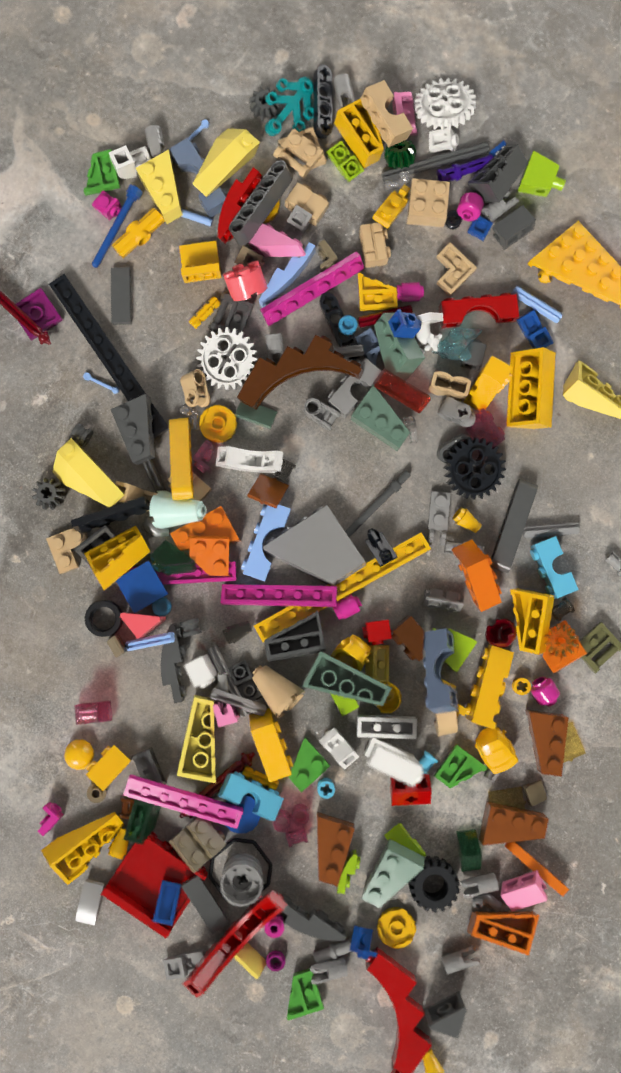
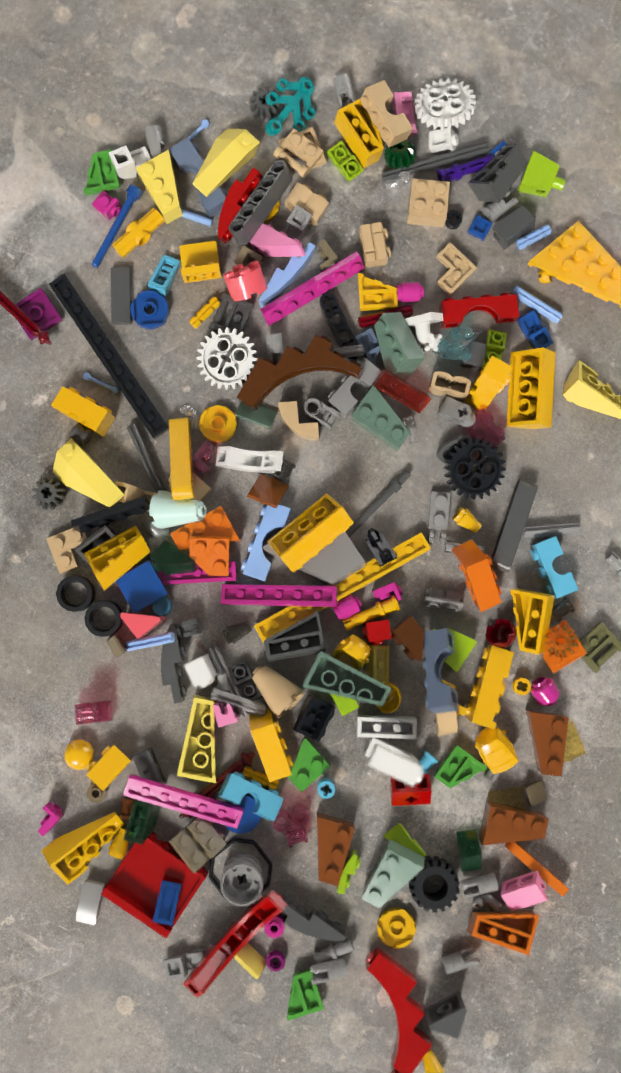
dark grey wedge [110,394,155,465] -> none
tan piece [180,369,210,407] -> none
dark grey tile [181,874,229,934] -> none
black beam [313,65,333,139] -> none
white brick [319,728,359,769] -> none
dark azure tile [338,315,358,336] -> none
blue bracket [350,926,377,960] -> none
yellow hinge [372,185,410,229] -> none
blue brick [388,309,421,338] -> none
dark pink head [457,192,484,221] -> none
none -> yellow wedge [51,386,115,437]
none -> black tyre [56,575,96,612]
none -> blue plate [130,290,169,329]
none -> medium azure slope [148,254,181,298]
none -> yellow slope [267,493,354,572]
none -> tan brick [278,401,319,441]
none -> black bracket [293,694,335,743]
none -> yellow pin [342,595,401,631]
none -> dark pink bracket [372,582,403,601]
none -> lime slope [480,329,507,369]
none -> light blue axle [516,224,552,250]

